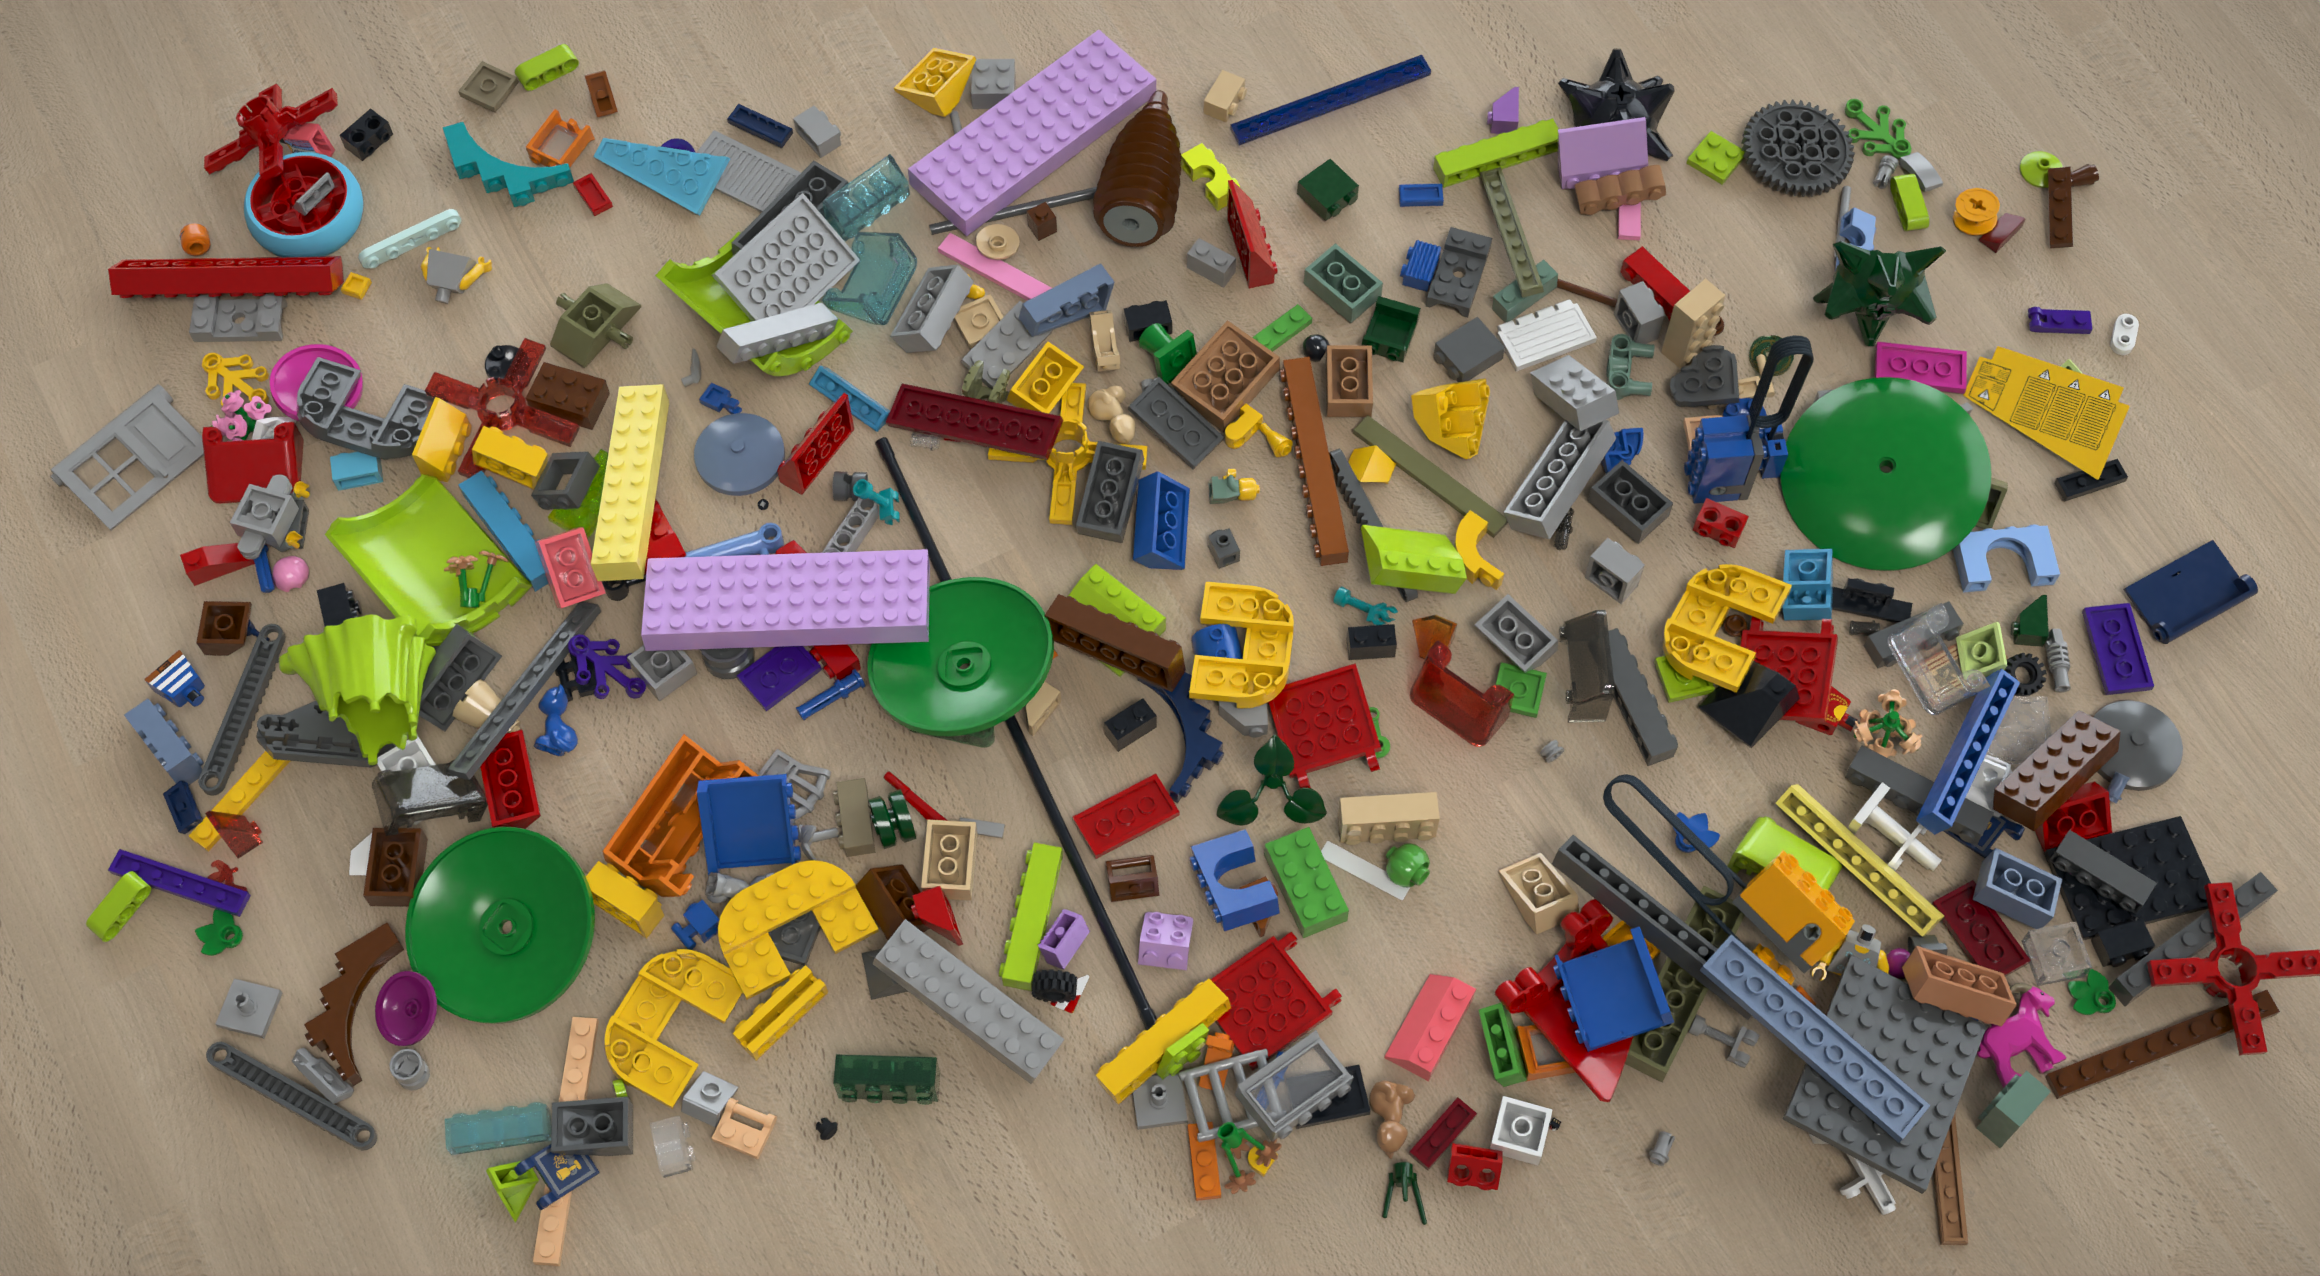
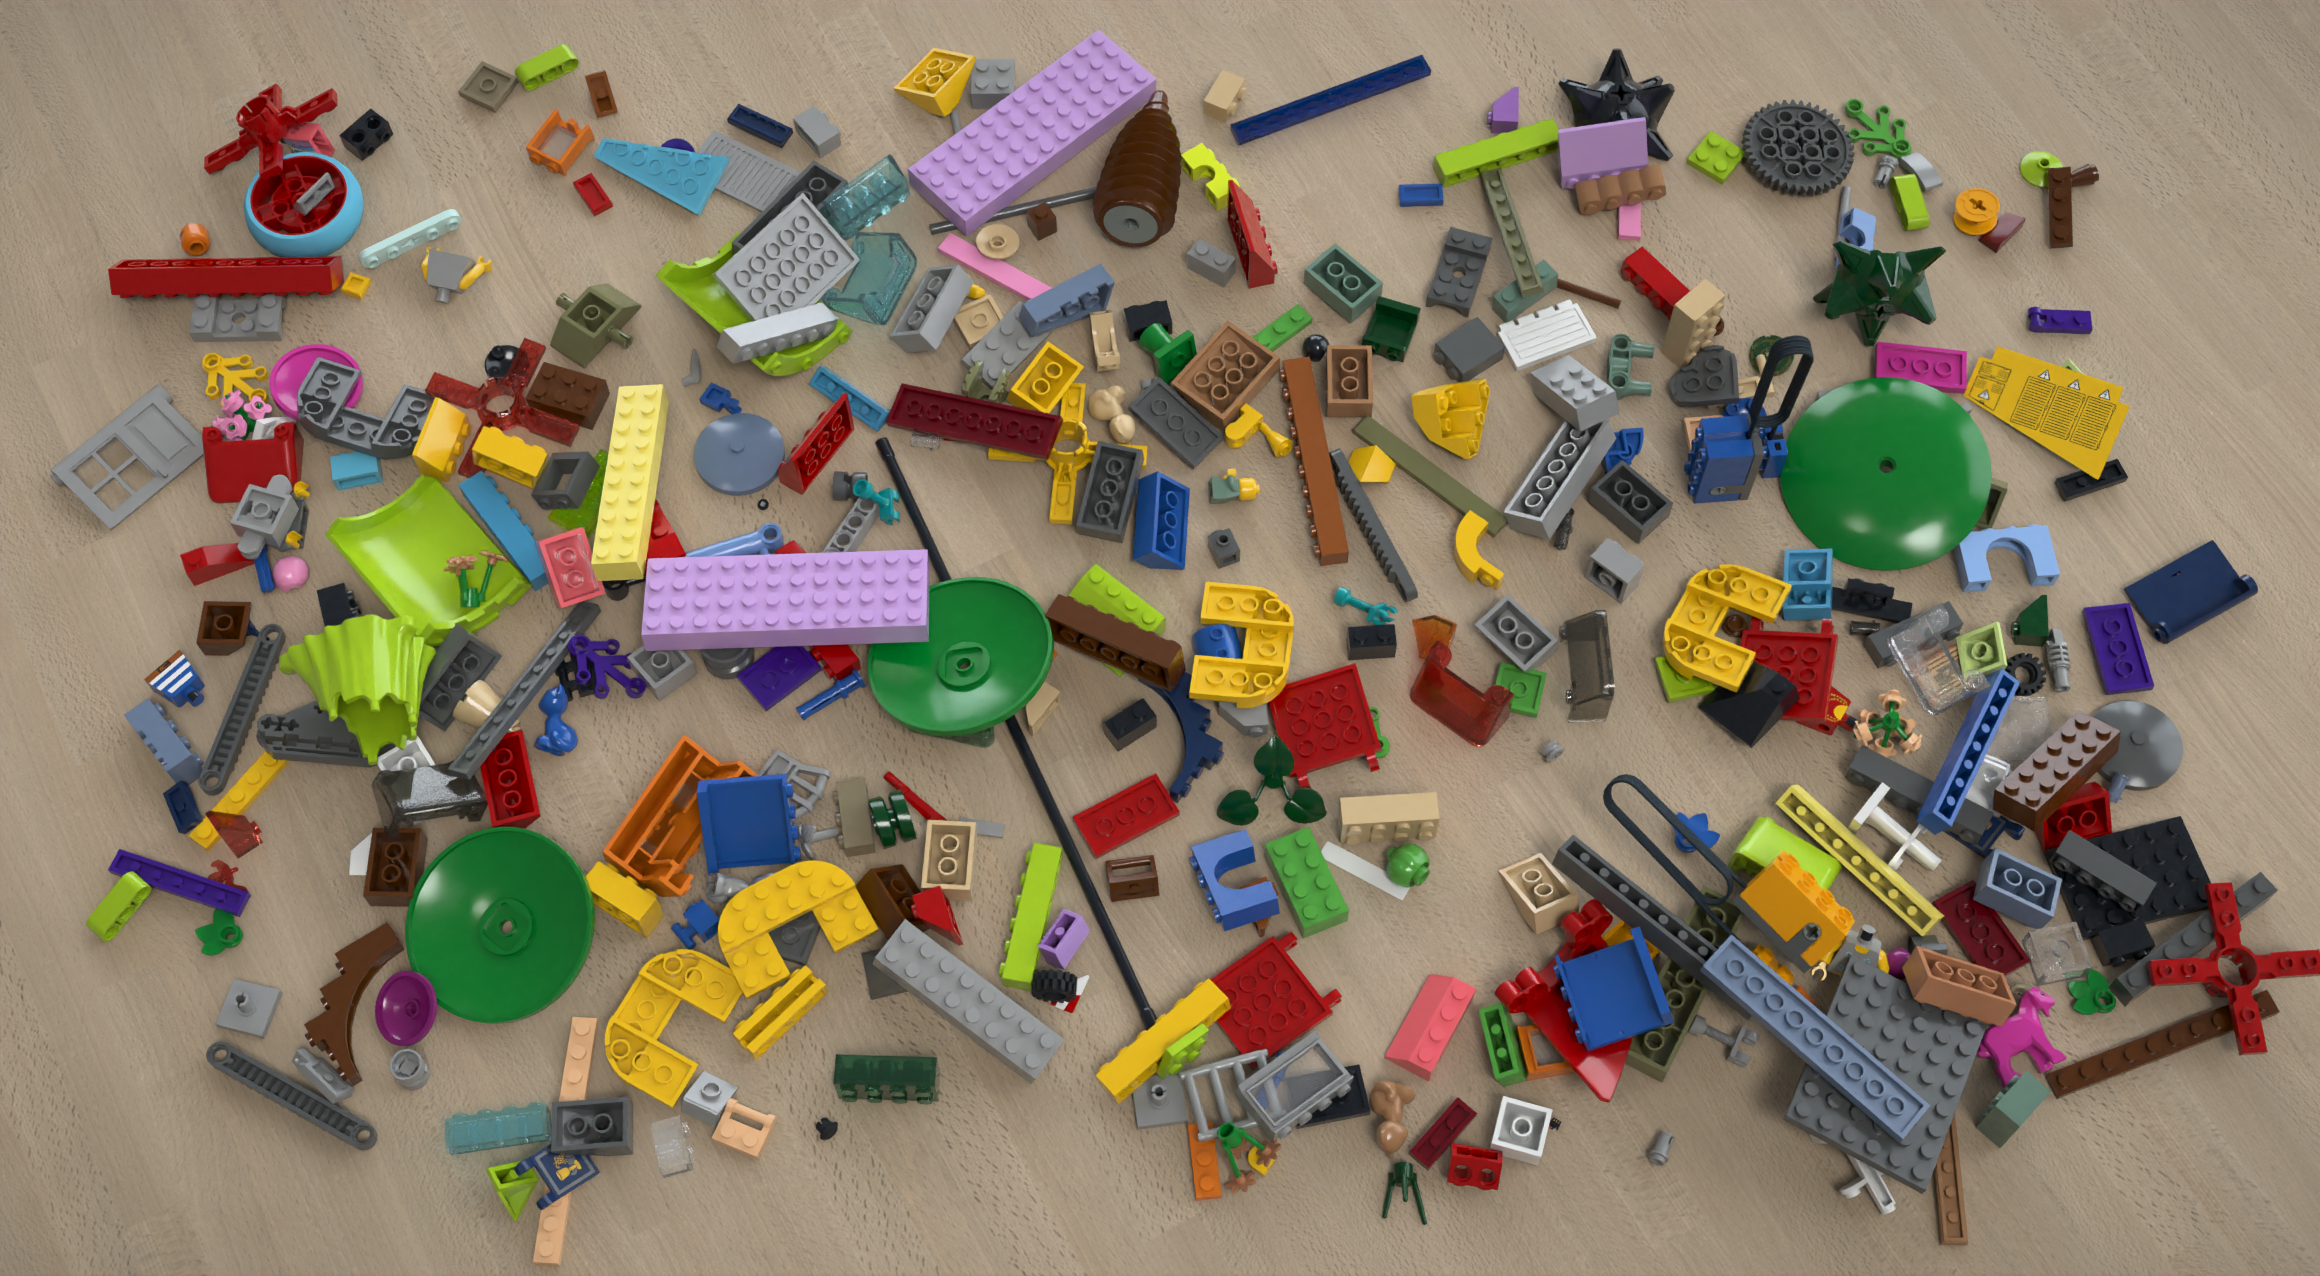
teal arch [442,122,574,207] -> none
lime tile [612,1079,627,1097] -> none
lavender bracket [1138,912,1193,970] -> none
orange bracket [1199,1032,1235,1090] -> none
dark green brick [1297,159,1359,221] -> none
lime slope [1361,525,1467,594] -> none
blue brick [1400,240,1441,292] -> none
dark grey brick [1589,628,1678,766] -> none
light grey brick [1614,281,1665,344] -> none
red brick [1693,498,1749,548] -> none
white plate [2110,314,2139,355] -> none

